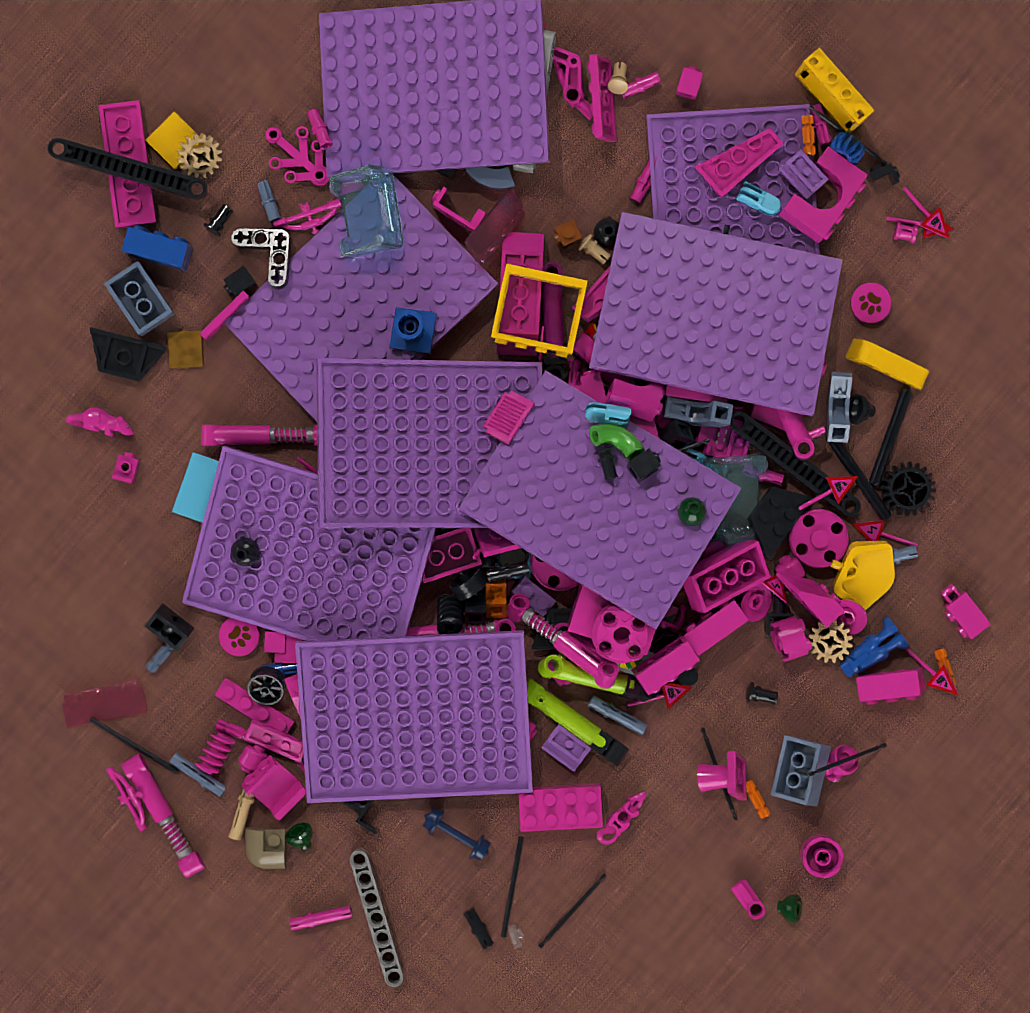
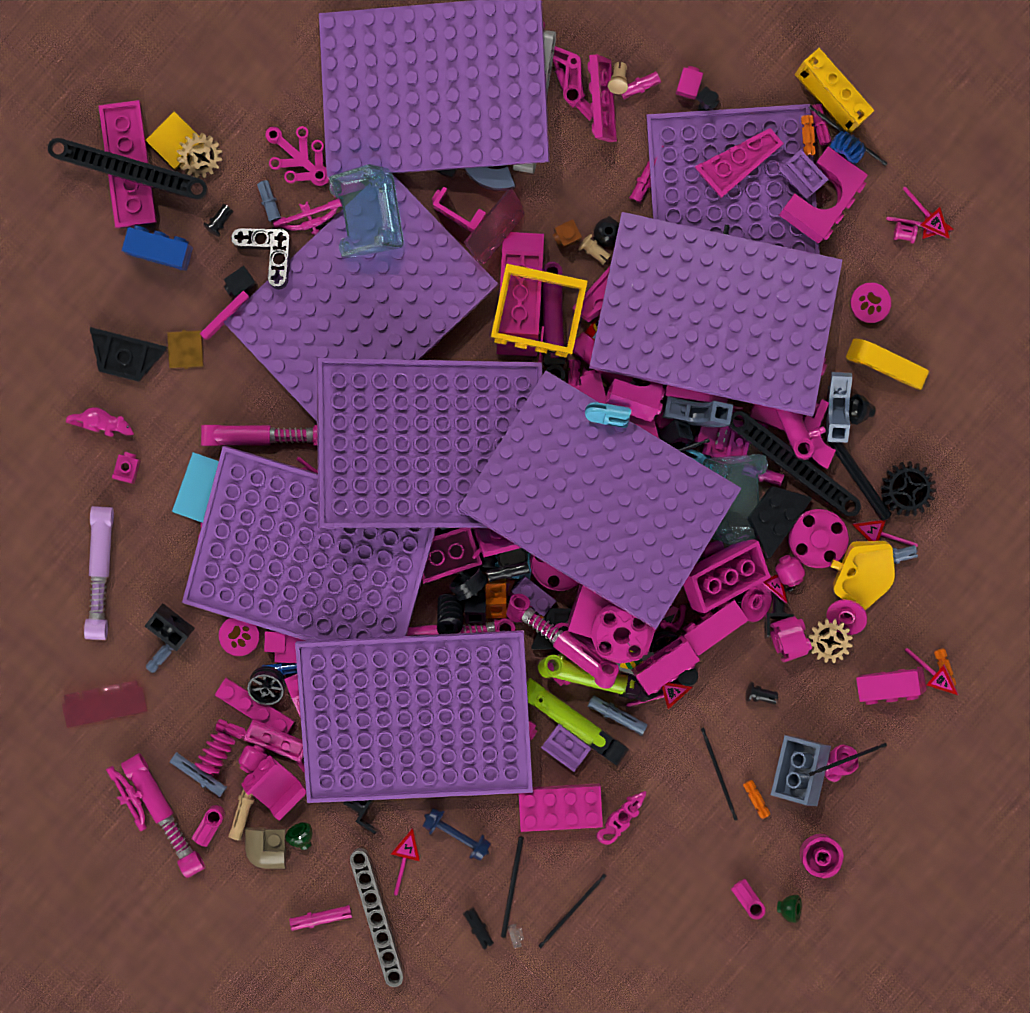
black axle [89,717,179,774] -> none
sand blue brick [104,261,176,337] -> none
black piece [231,536,261,567] -> none
dark pink pin [307,109,333,150] -> none
blue plant [389,307,437,355] -> none
dark pink window [483,391,535,445] -> none
bright green cylinder [589,424,645,461] -> none
black pin [594,447,618,480] -> none
black brick [626,449,661,484] -> none
dark green brick [677,497,707,526] -> none
dark pink plant [697,751,747,800] -> none
medium azure arm [736,181,781,216] -> none
dark pink slope [776,572,845,627] -> none
piece [799,476,858,510] -> none
blue piece [839,616,910,678] -> none
black bracket [866,163,900,185] -> none
black axle [869,389,912,486] -> none
dark pink brick [940,584,991,639] -> none
none -> lavender piece [84,506,114,640]
none -> dark pink piece [191,805,225,847]
none -> piece [391,828,420,896]
none -> black plate [696,86,720,111]
none -> dark pink arch [803,399,836,469]

